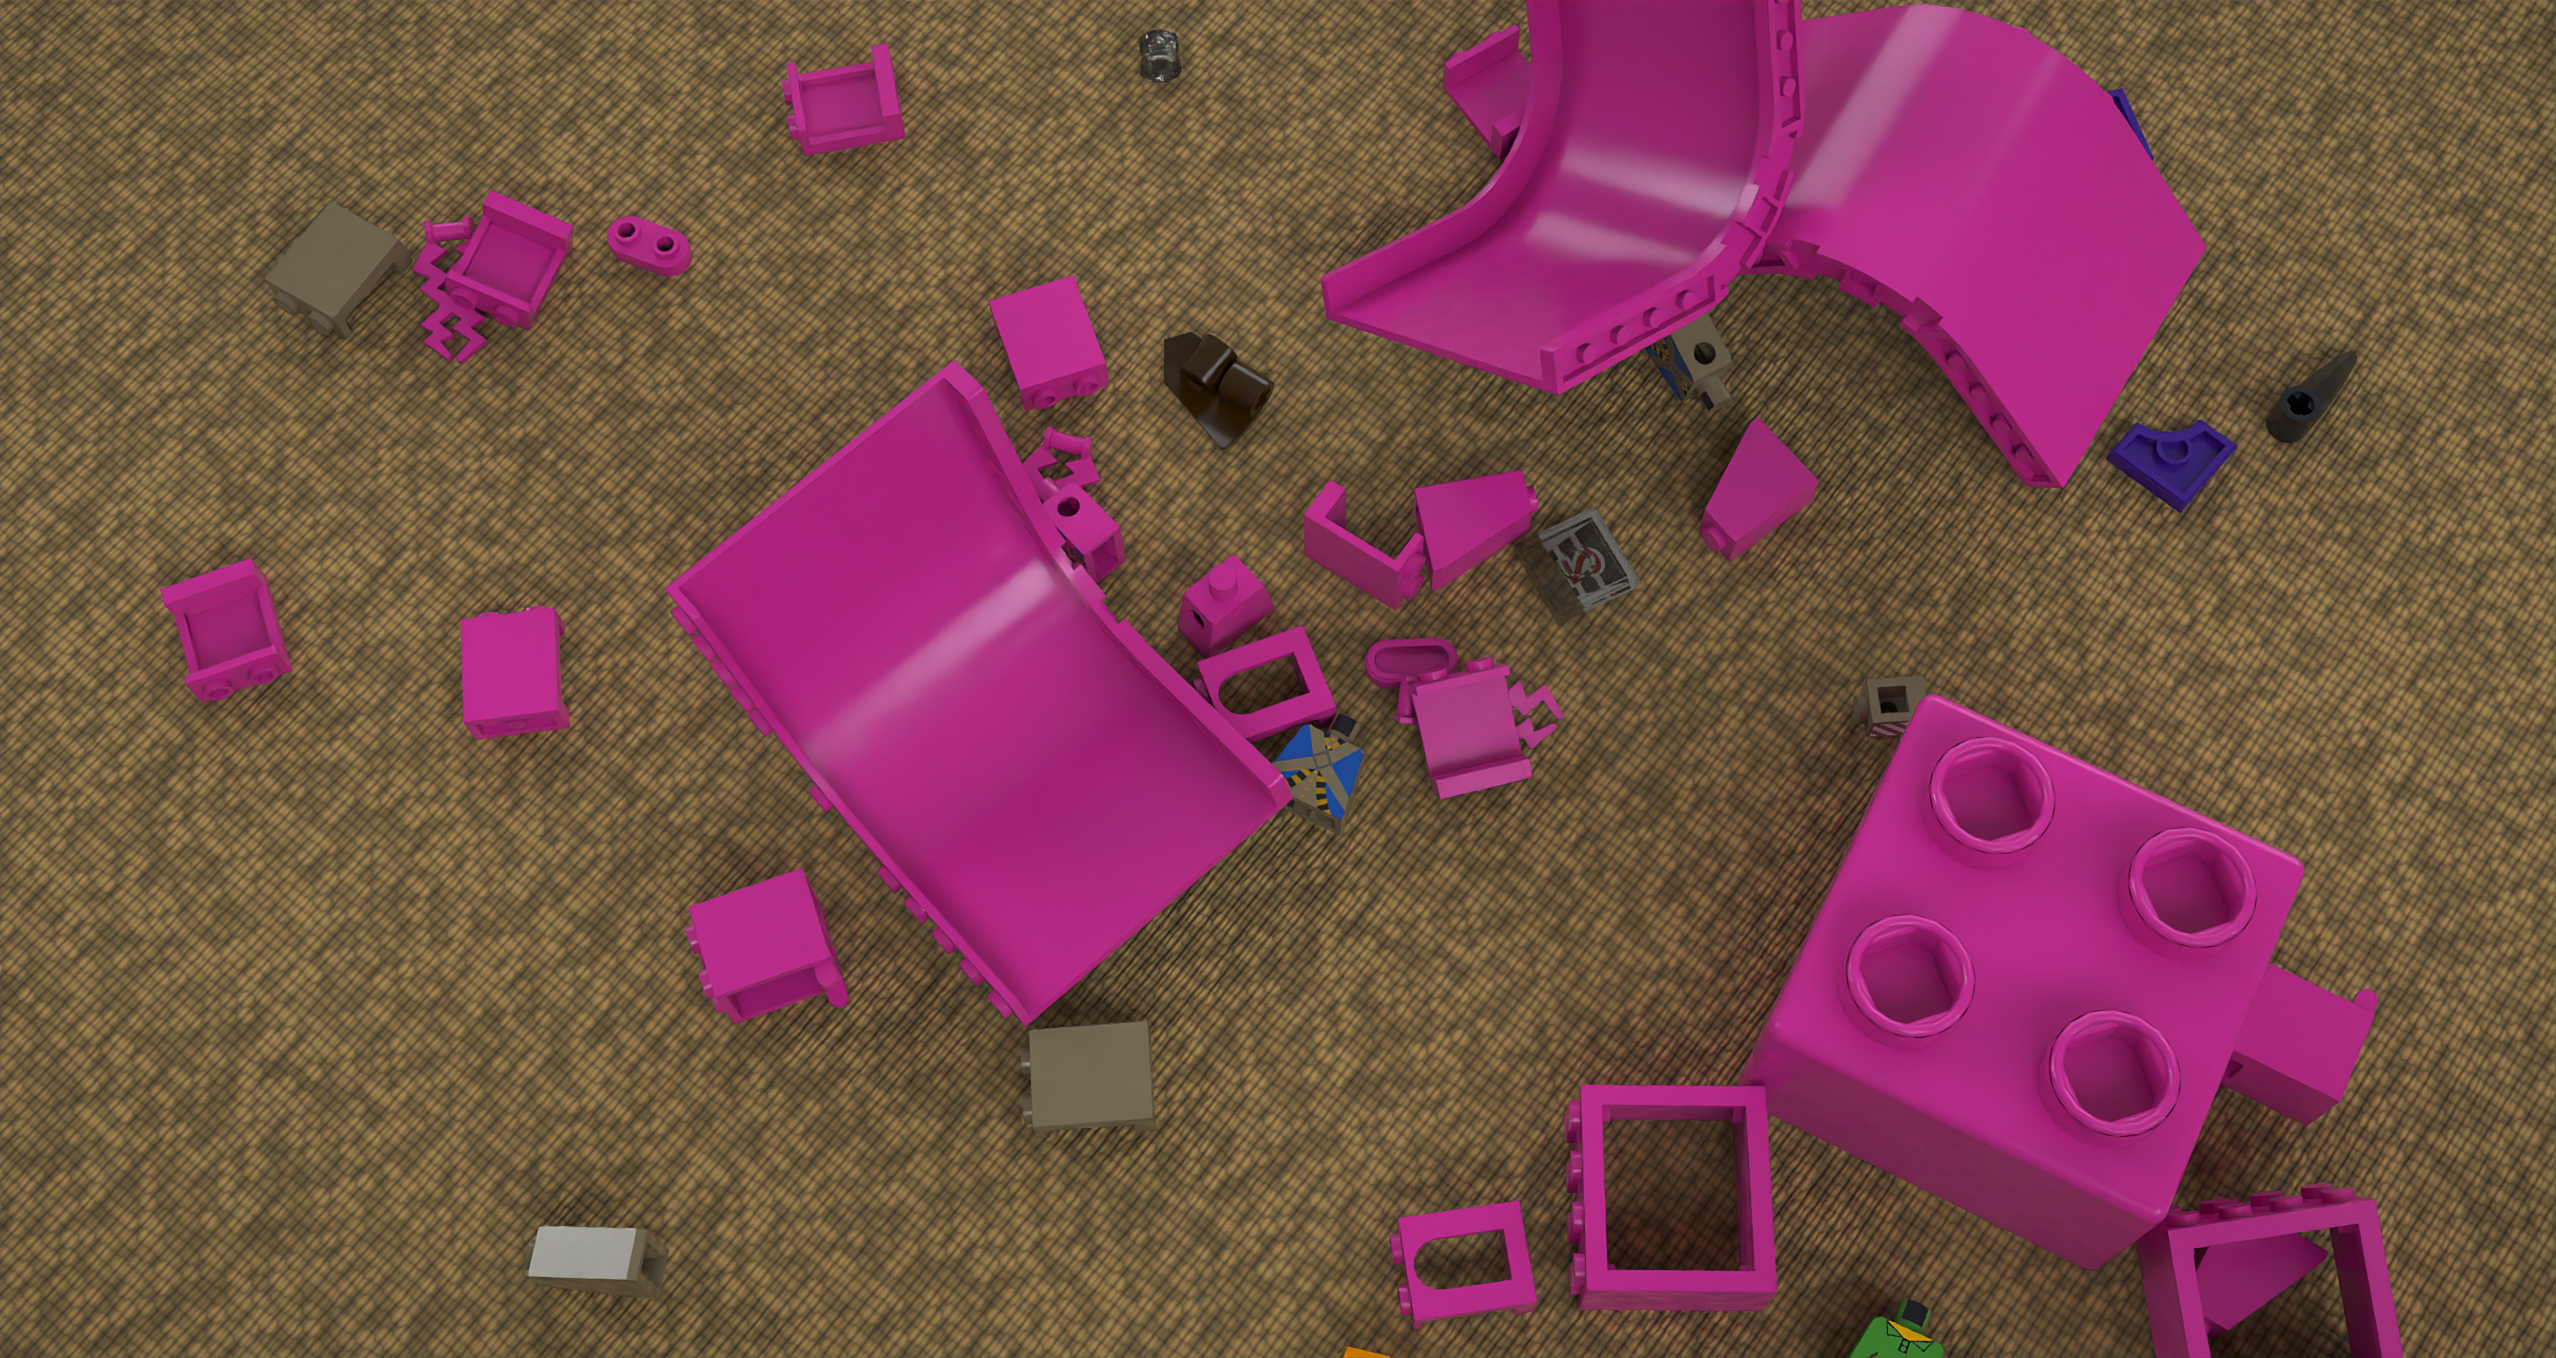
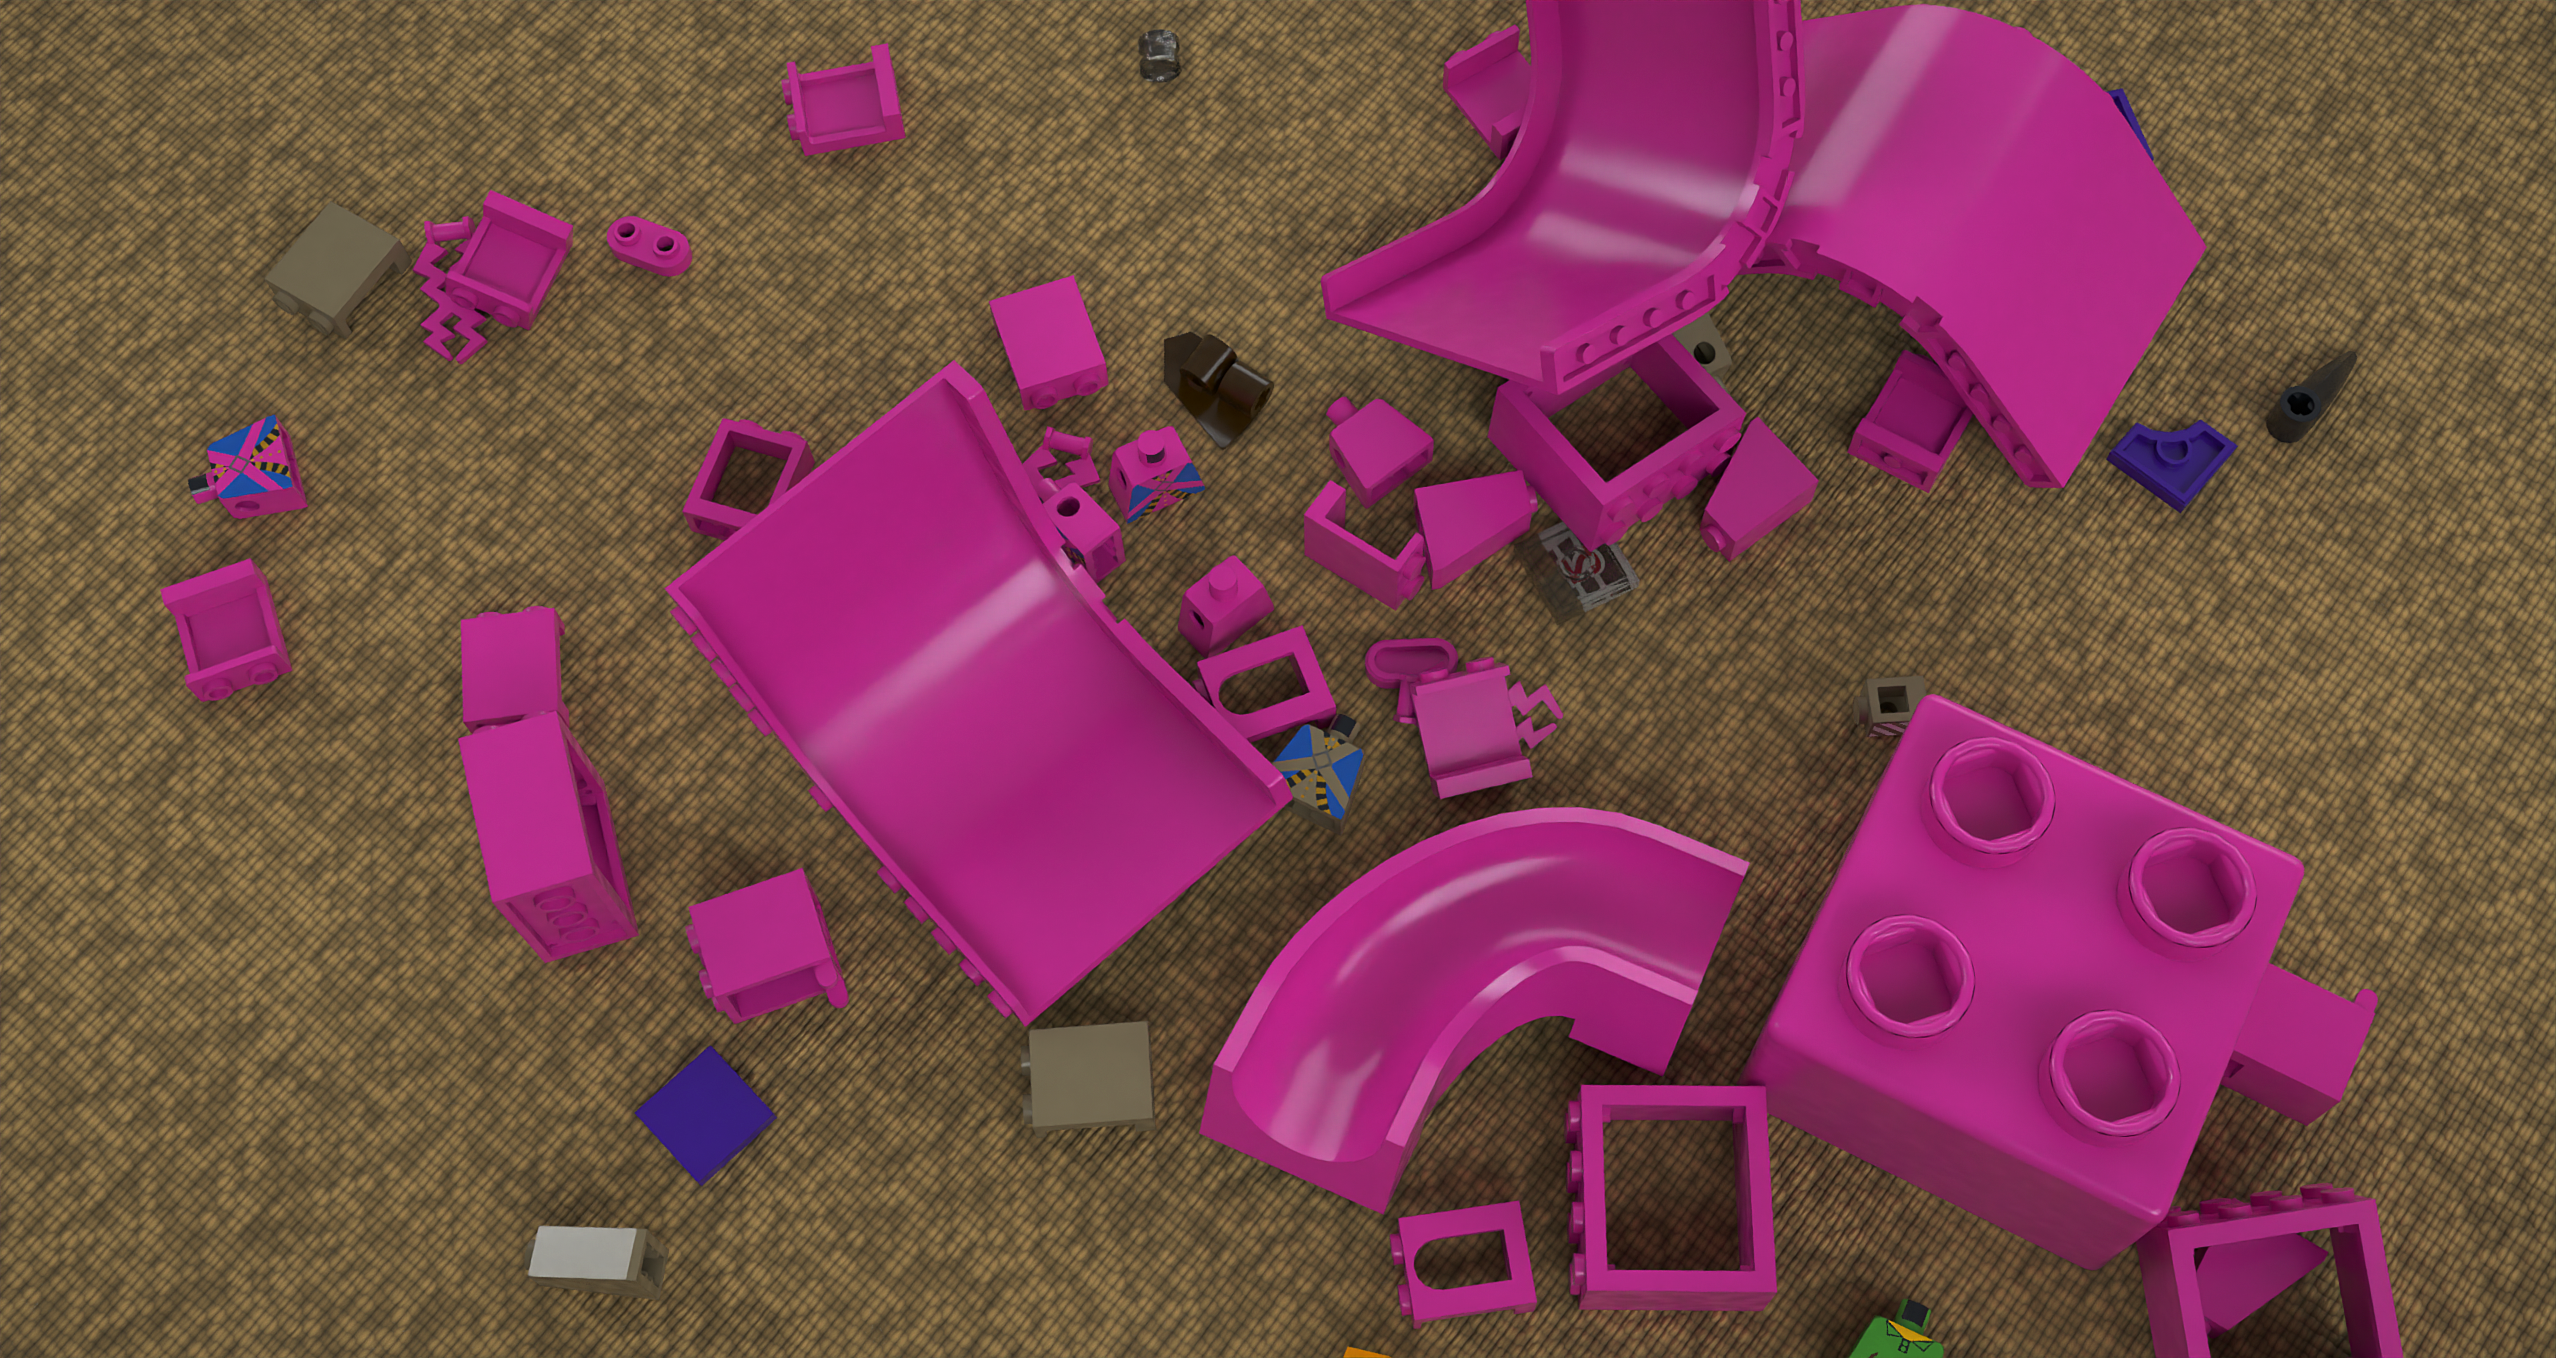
none -> dark pink torso [188,415,308,519]
none -> dark pink window [458,711,639,963]
none -> dark purple tile [635,1045,777,1187]
none -> dark pink window [682,418,815,540]
none -> dark pink torso [1108,426,1205,524]
none -> dark pink piece [1199,807,1750,1215]
none -> dark pink torso [1326,397,1434,509]
none -> dark pink window [1487,334,1746,552]
none -> dark pink panel [1847,350,1974,493]

